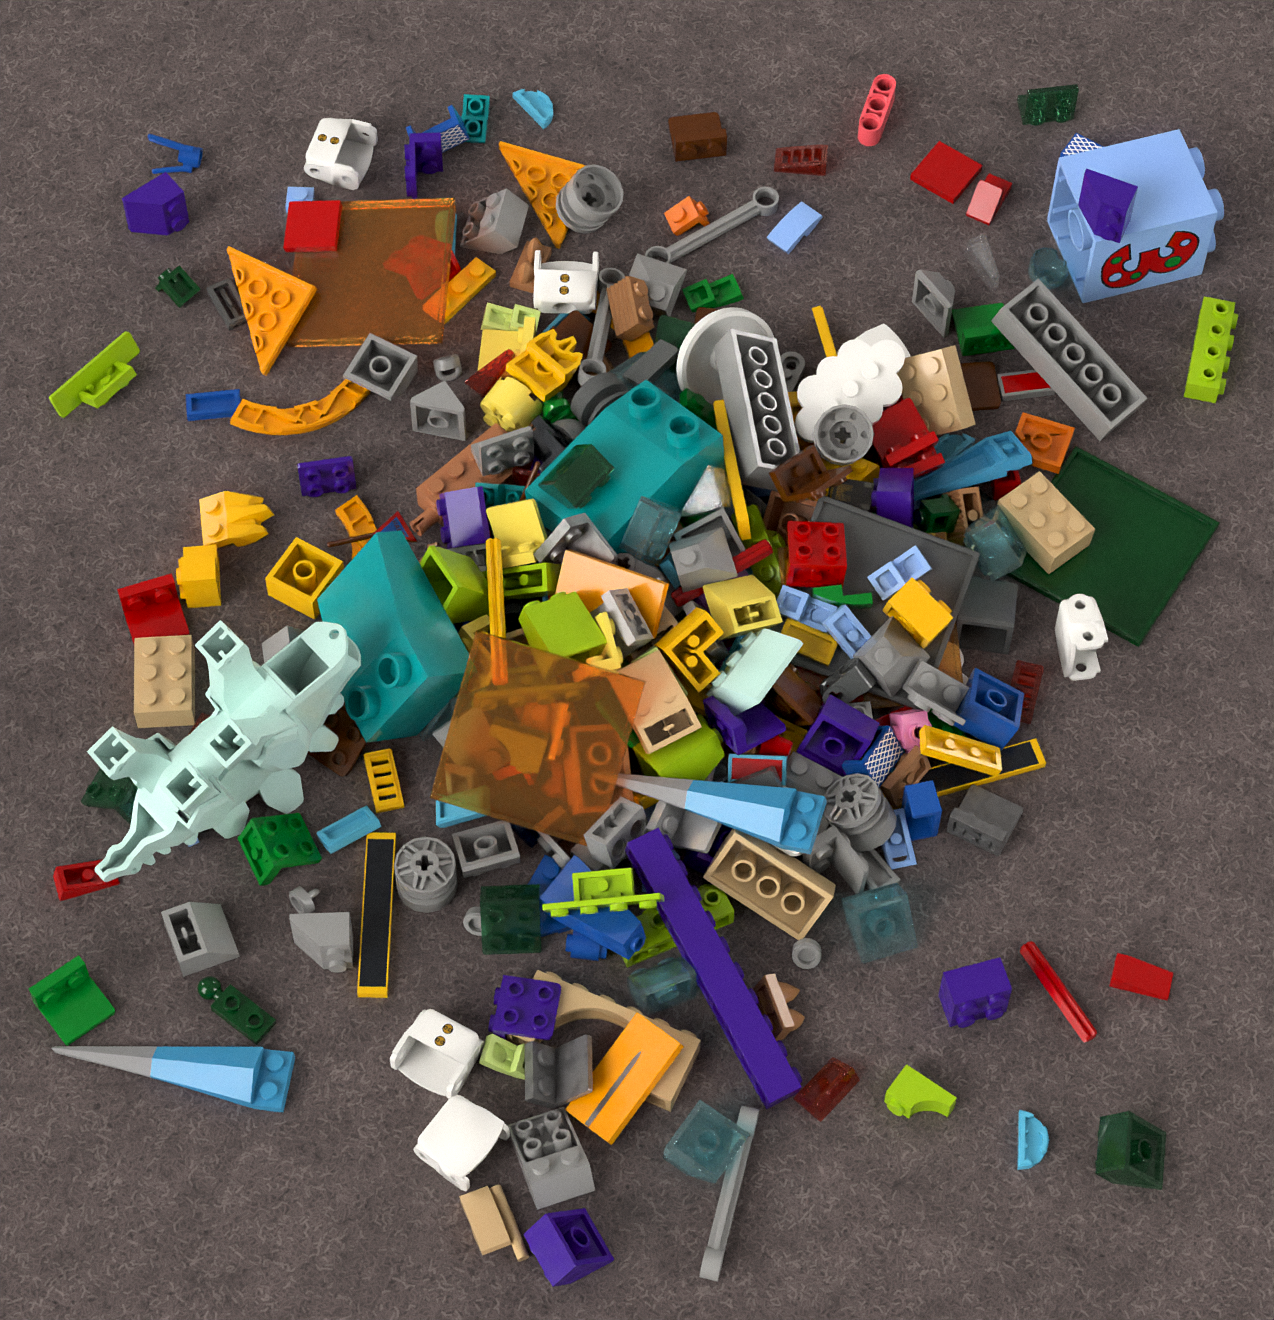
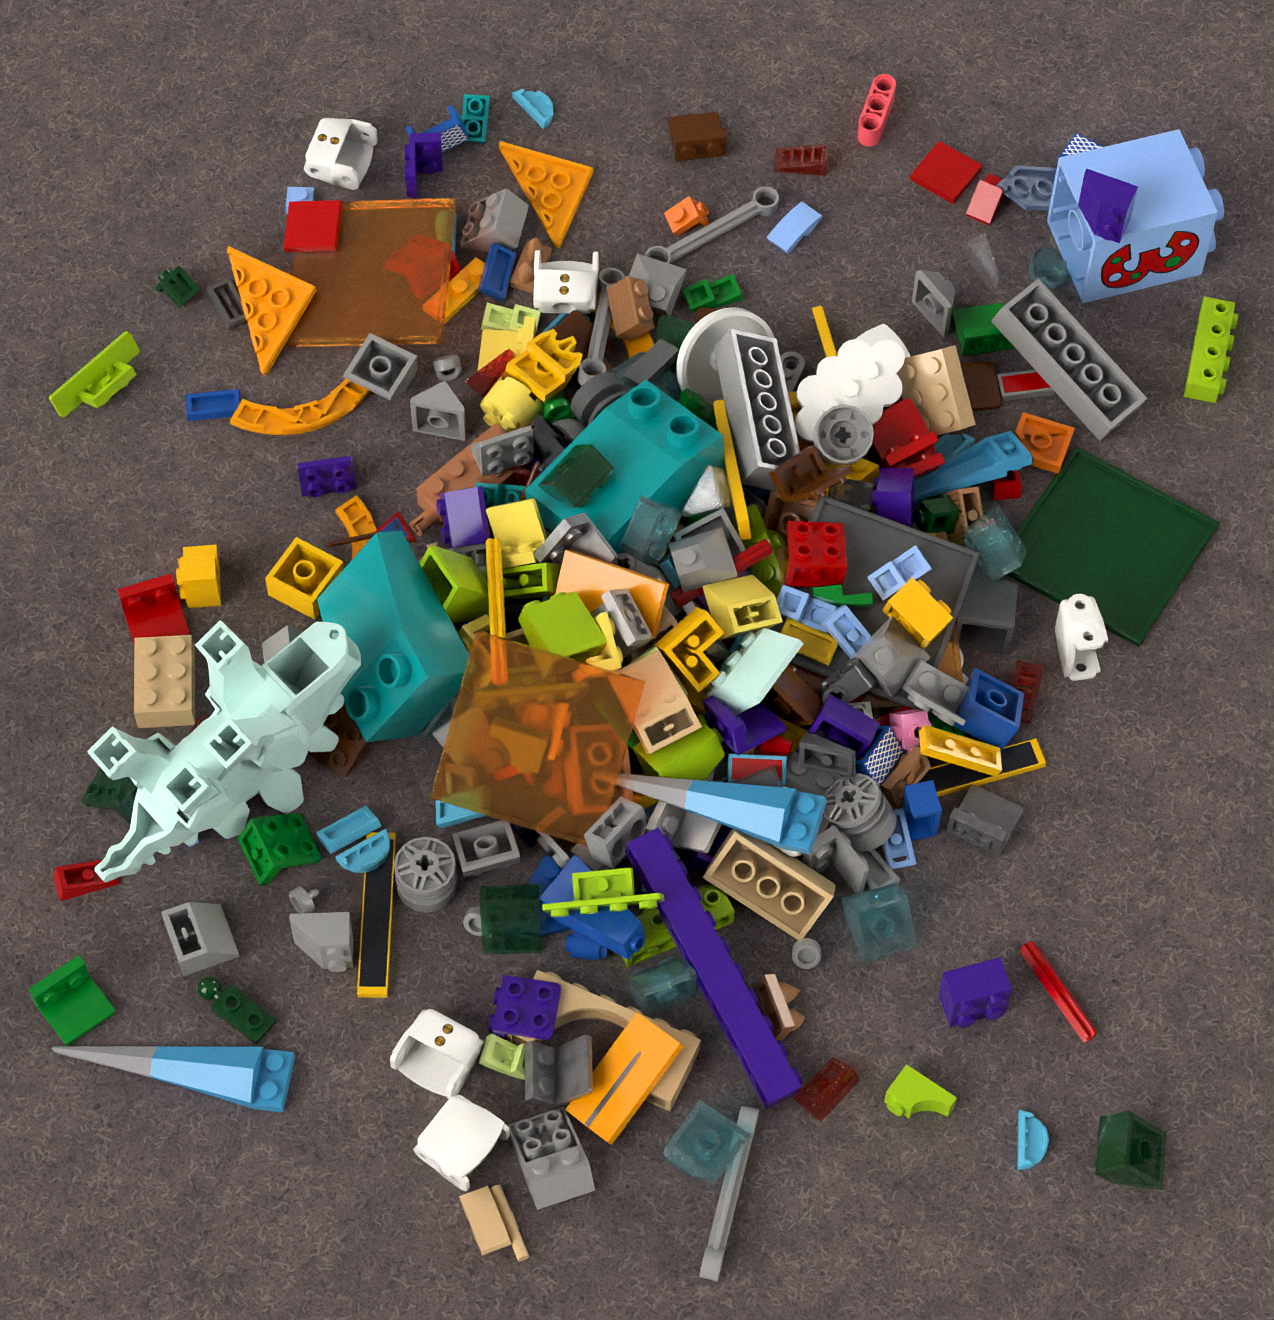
dark purple slope [122,172,189,235] -> none
blue plant [148,134,203,174] -> none
yellow plate [199,491,274,548] -> none
yellow slope [364,748,404,814] -> none
dark purple slope [523,1208,614,1287] -> none
light grey wheel [555,164,623,234] -> none
tan brick [994,471,1095,574] -> none
clear green bracket [1017,84,1079,126] -> none
red slope [1109,953,1173,1001] -> none
none -> medium azure tile [335,829,390,873]
none -> blue tile [478,243,517,301]
none -> dark grey slope [799,732,856,778]
none -> sand blue tile [997,165,1057,211]

